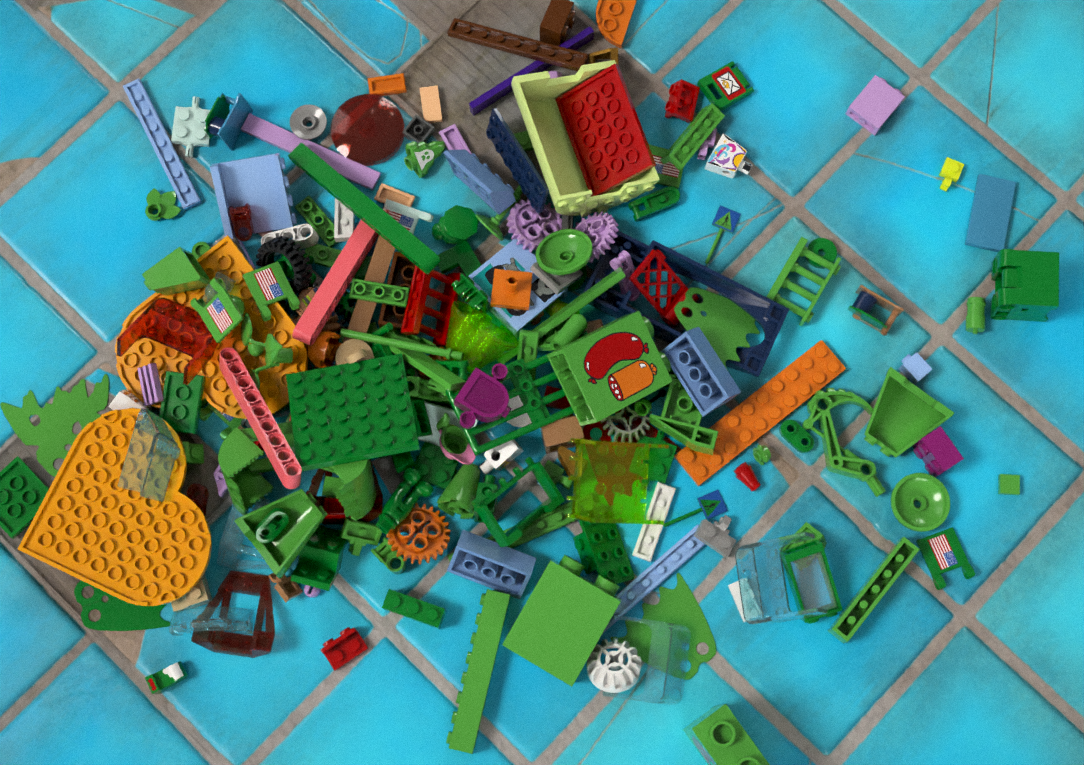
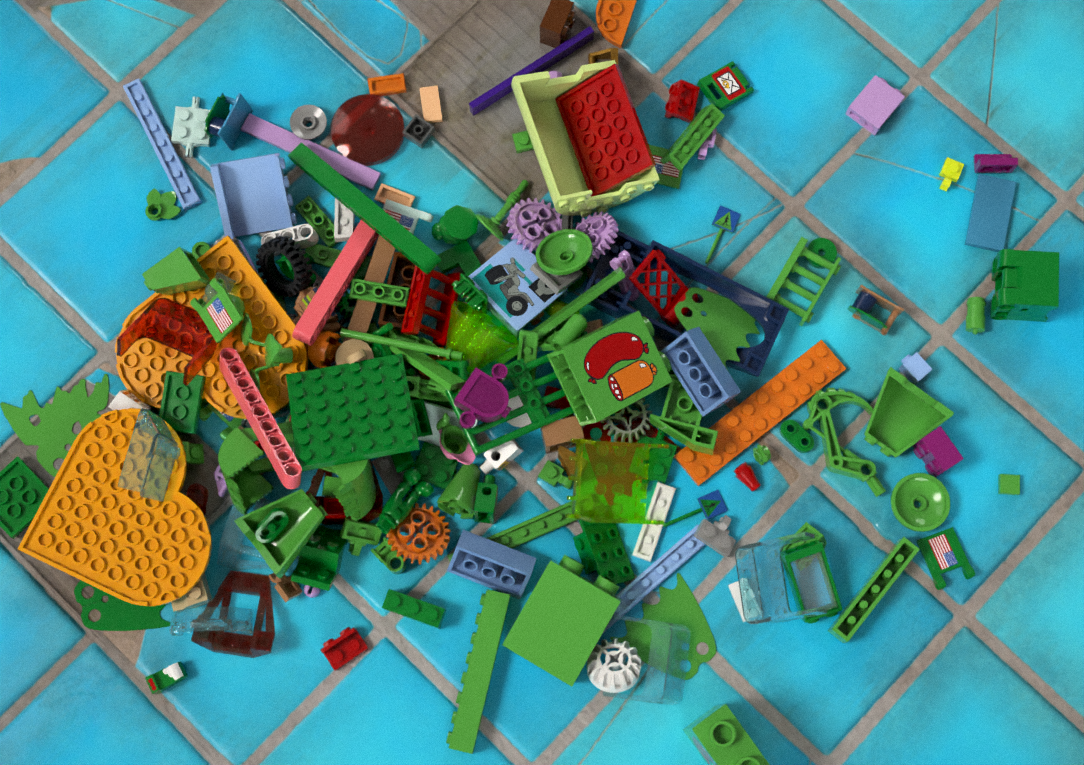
lavender tile [137,363,164,406] -> none
clear red piece [229,203,254,241] -> none
bright green flag [242,261,300,321] -> none
bright green hinge [248,342,264,357] -> none
bright green rock [404,141,446,178] -> none
lavender tile [439,124,472,154] -> none
medium blue slope [443,149,516,215] -> none
reddish brown tile [447,18,589,72] -> none
green hinge [471,457,565,547] -> none
dark blue bracket [486,108,549,214] -> none
orange tile [491,269,533,311] -> none
green plate [628,186,680,222] -> none
bright green hinge [635,389,666,416] -> none
torso [705,134,753,178] -> none
none -> magenta bracket [974,154,1018,173]

